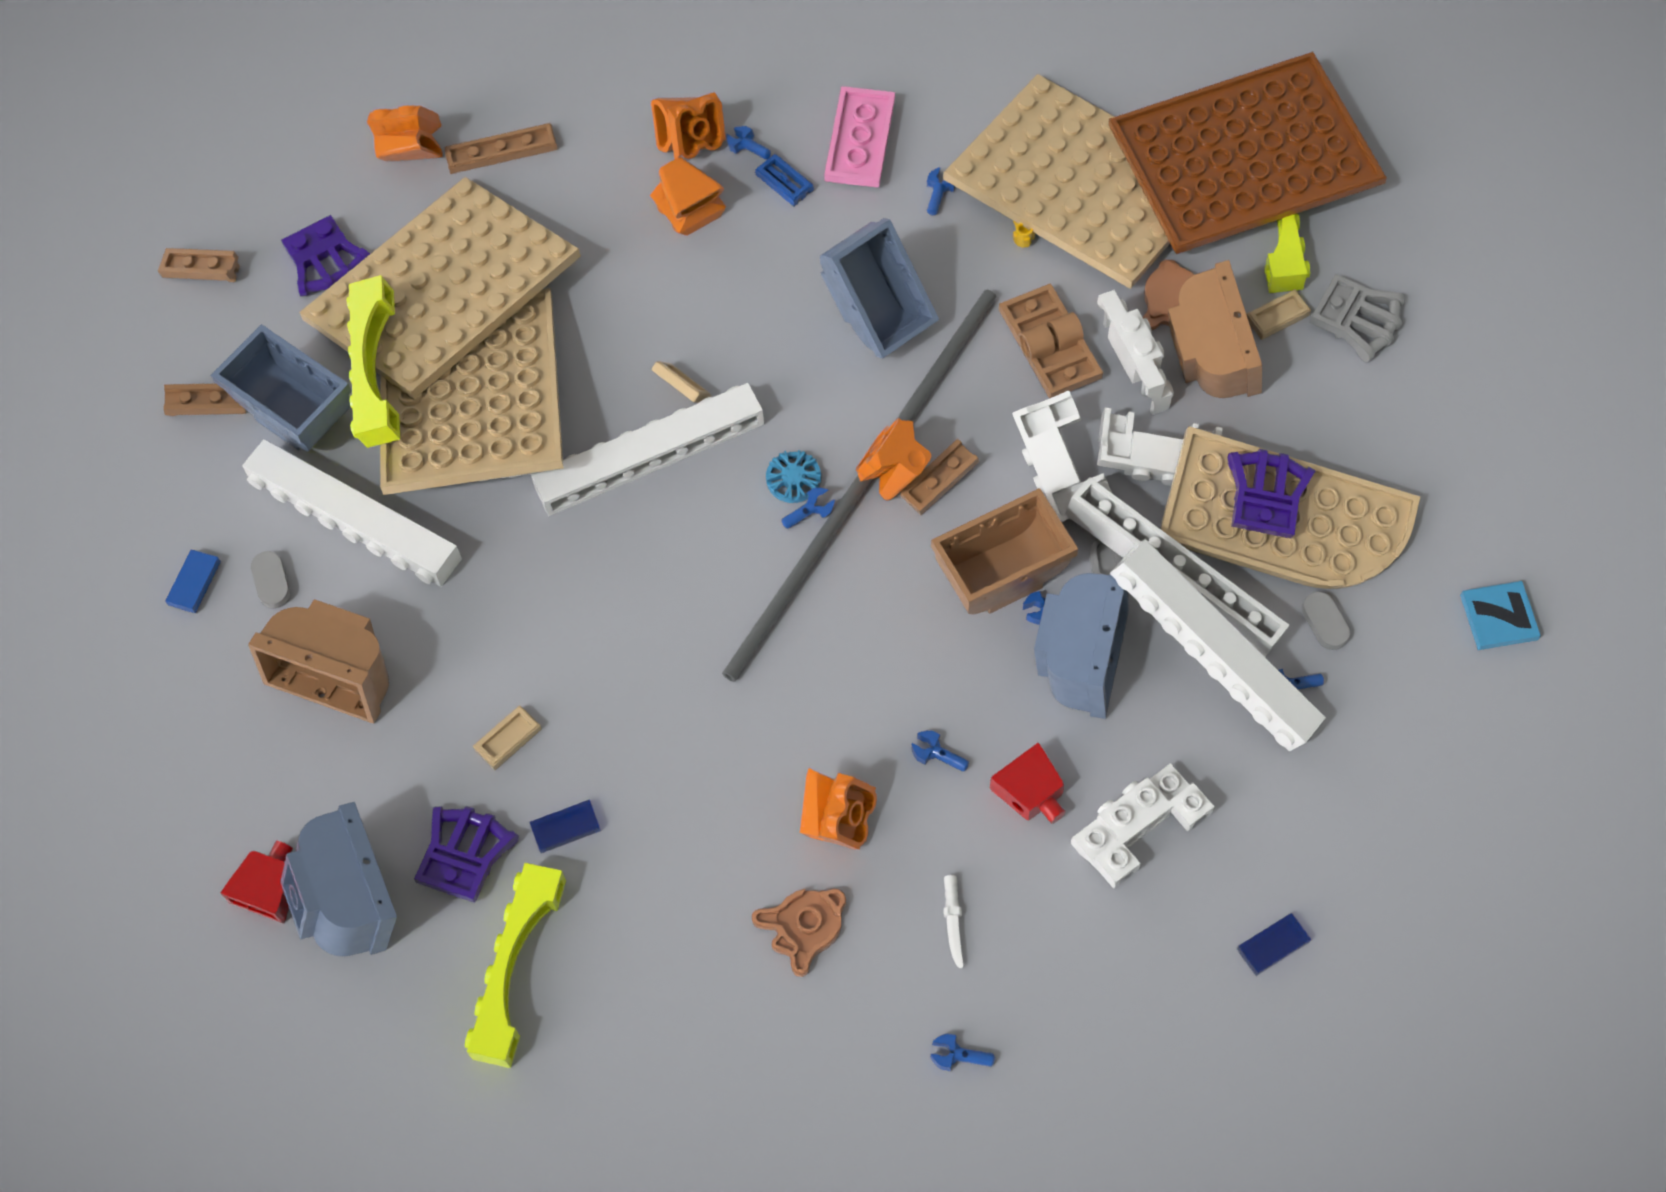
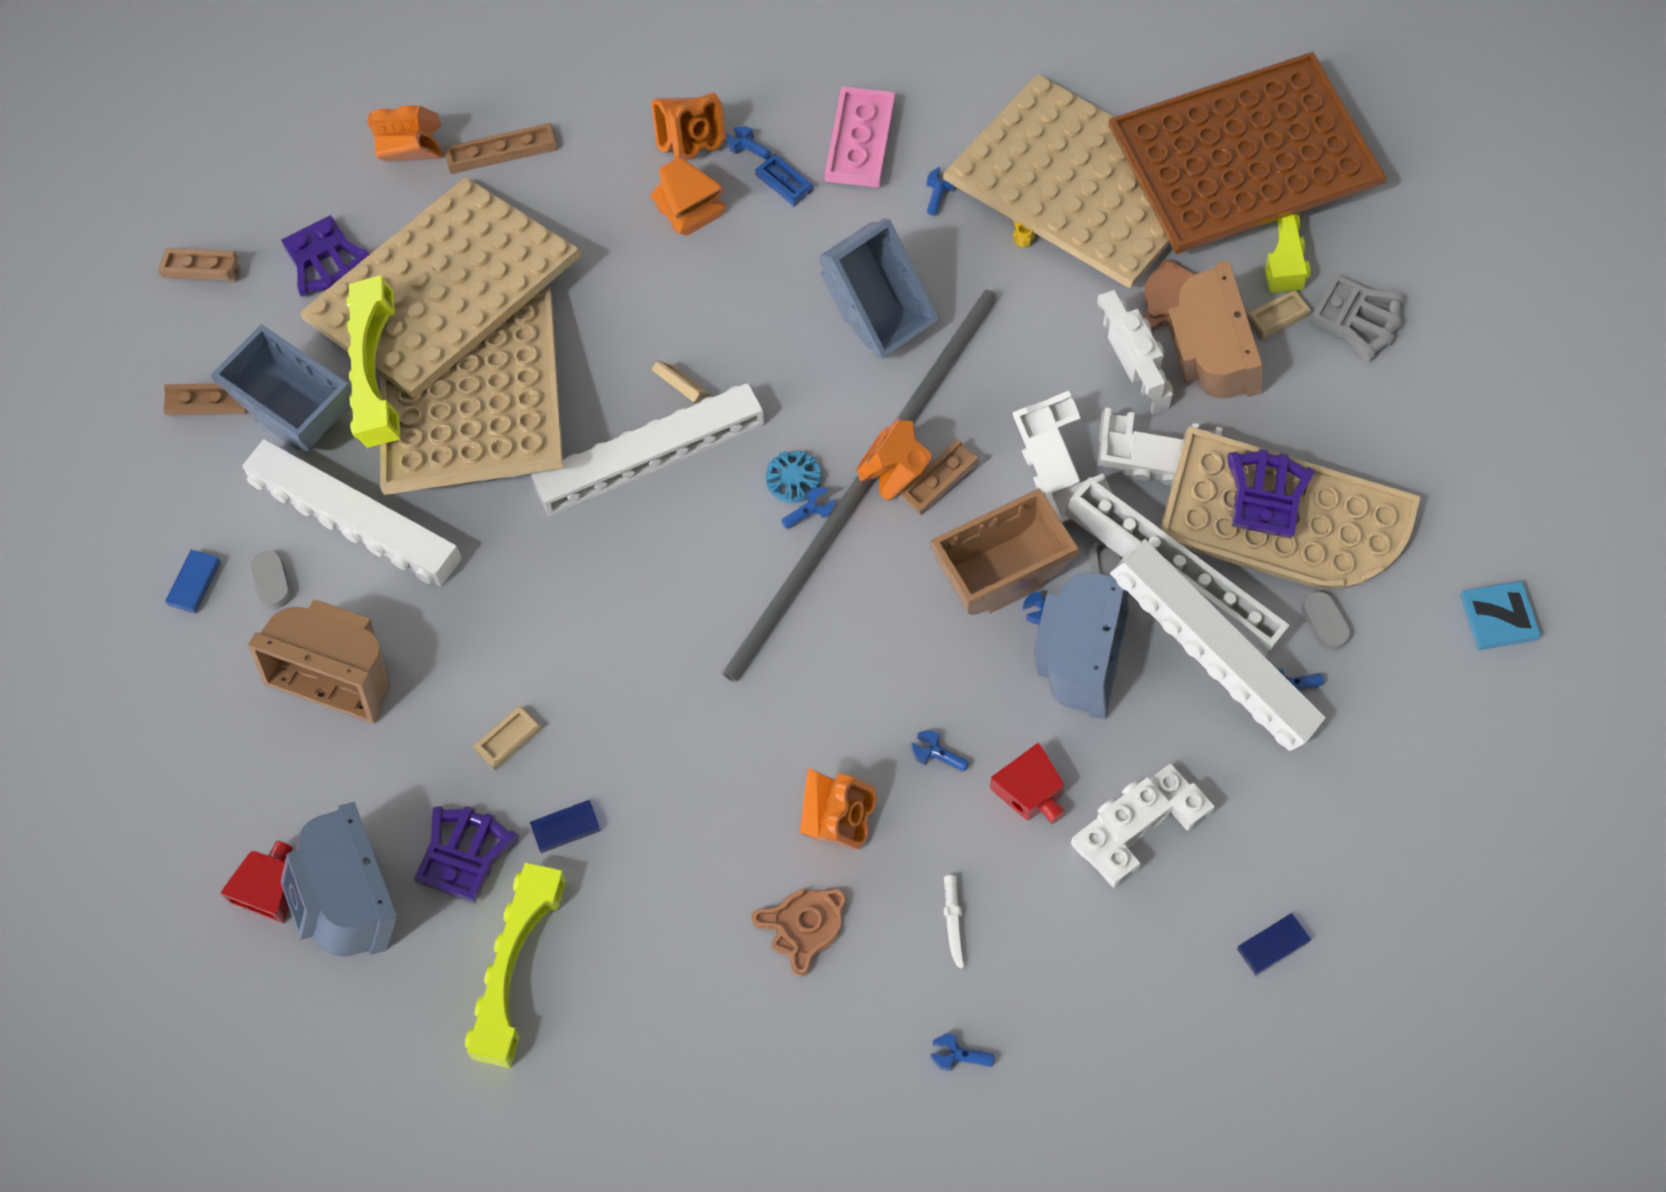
medium nougat plate [999,283,1103,399] -> none

